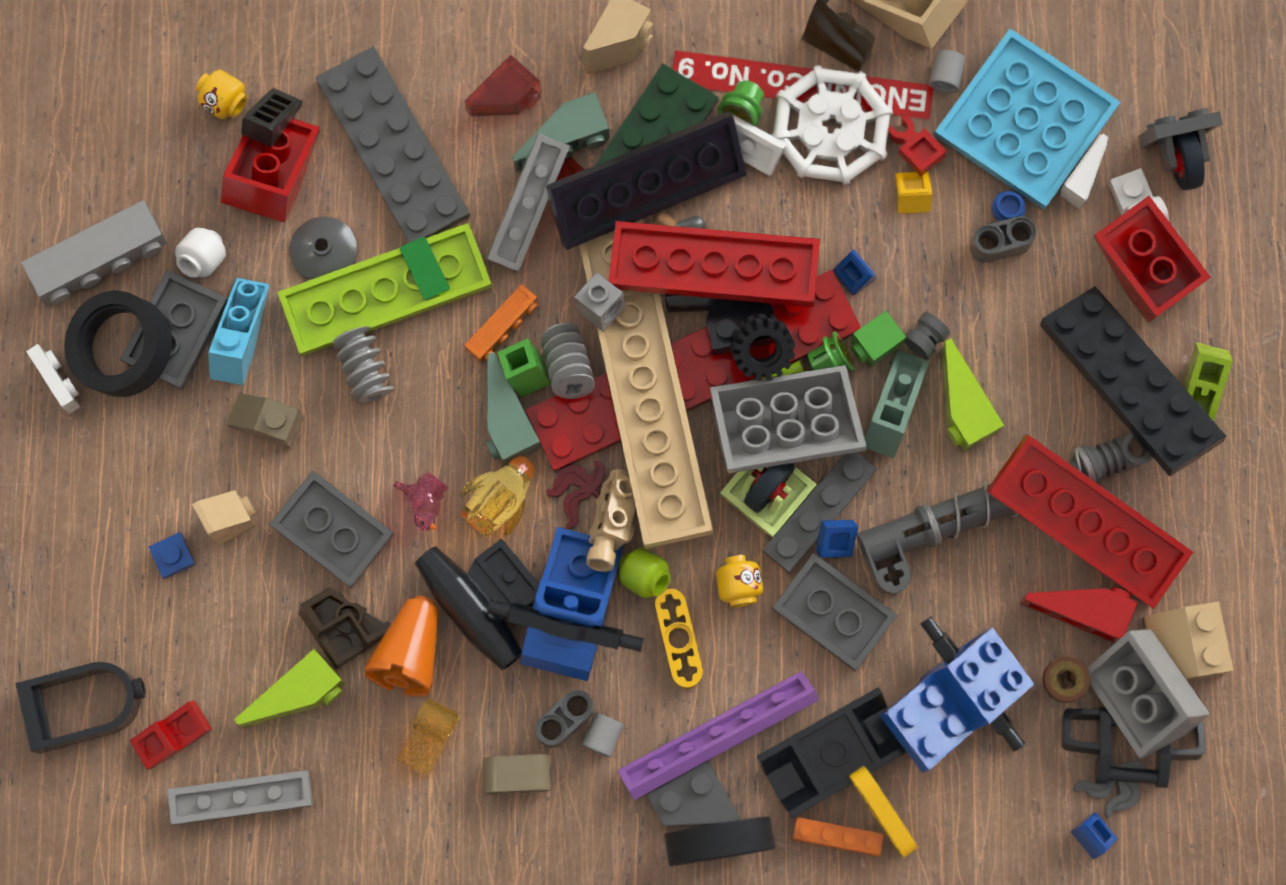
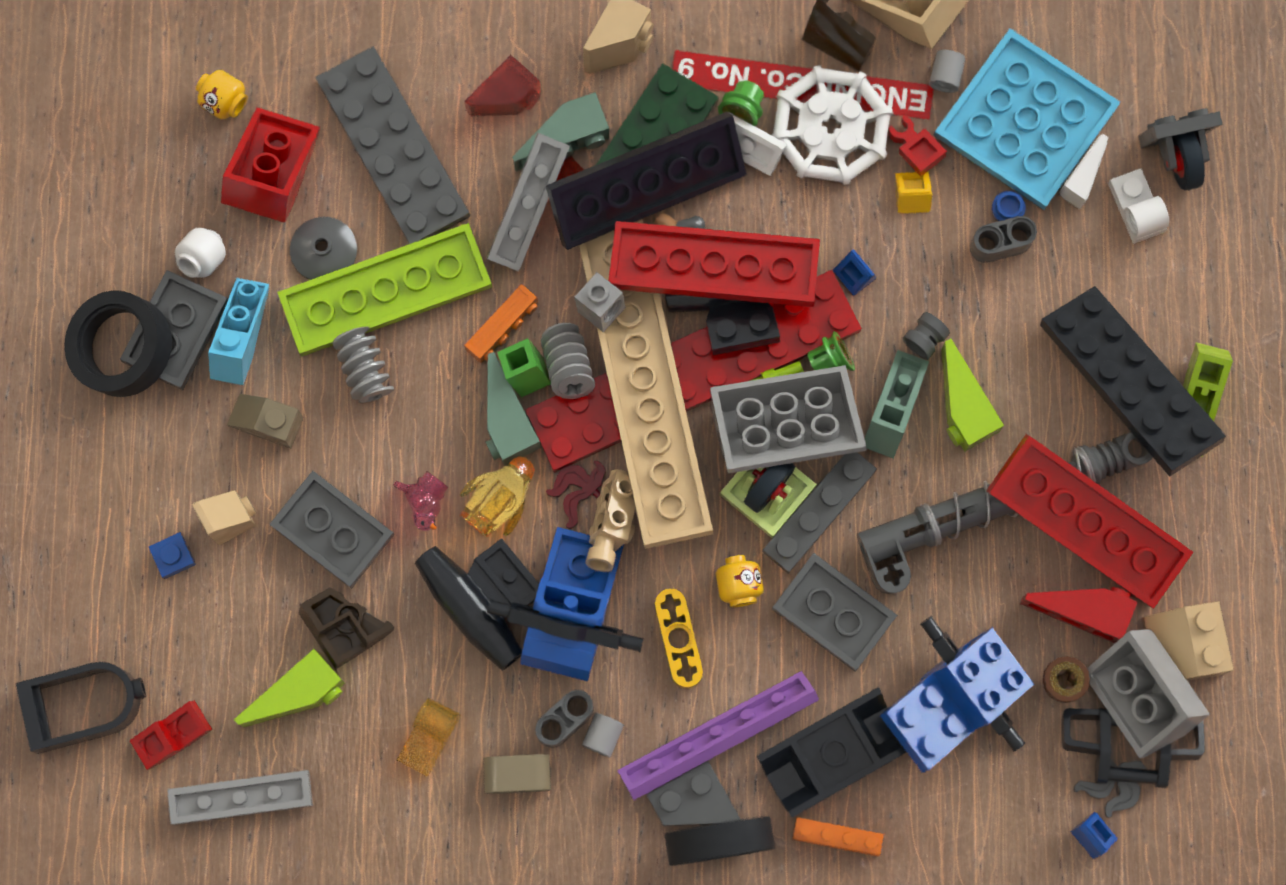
light grey brick [21,200,168,305] -> none
white plate [26,344,81,414] -> none
pearl dark grey slope [241,88,303,147] -> none
orange cone [364,595,439,697] -> none
green sticker [400,236,449,300] -> none
lime head [618,547,671,599] -> none
black tyre [730,314,795,381] -> none
blue plate [816,520,858,558] -> none
yellow beam [849,766,918,858] -> none
bright green brick [850,311,907,368] -> none
red slope [1093,196,1211,323] -> none

